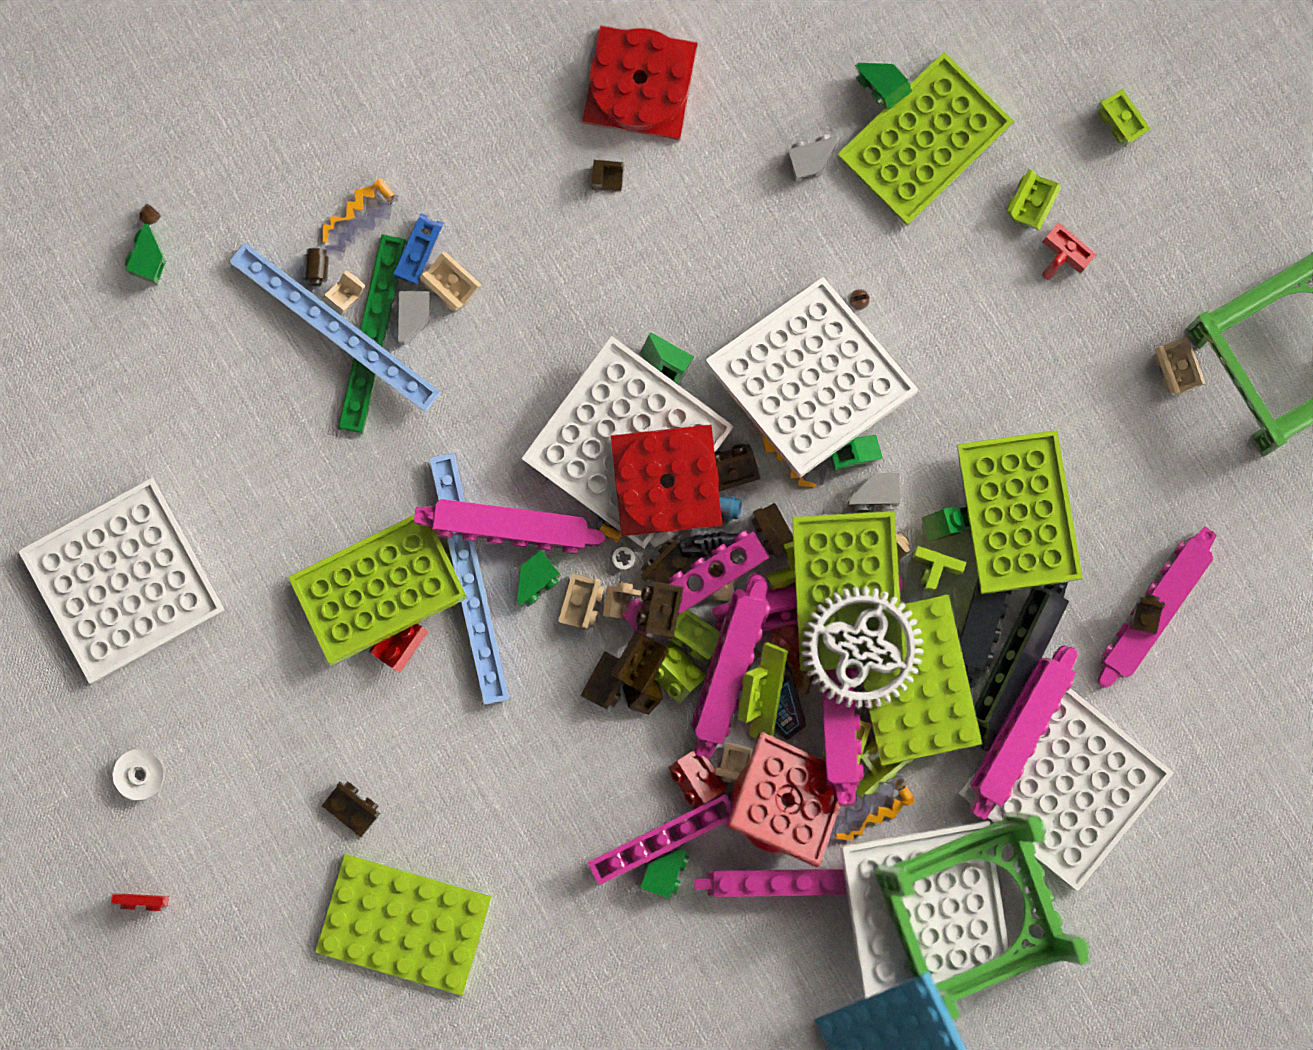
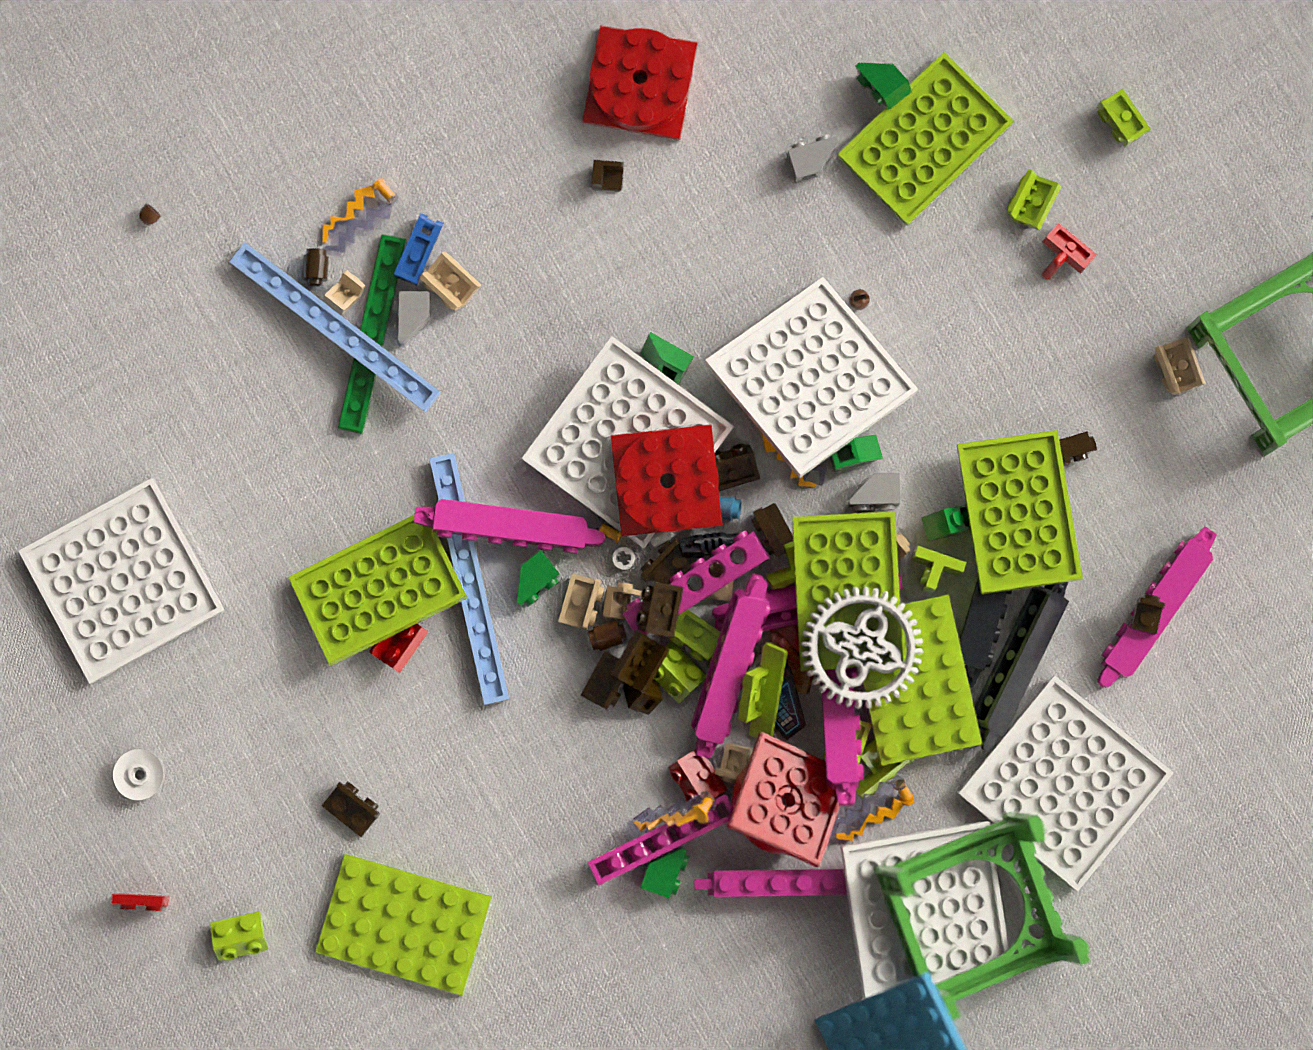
green slope [125,223,167,285] -> none
dark pink hinge [970,645,1078,820] -> none
none -> lime bracket [210,911,268,961]
none -> reddish brown brick [588,620,627,651]
none -> piece [633,791,716,832]
none -> dark brown brick [1059,431,1097,466]

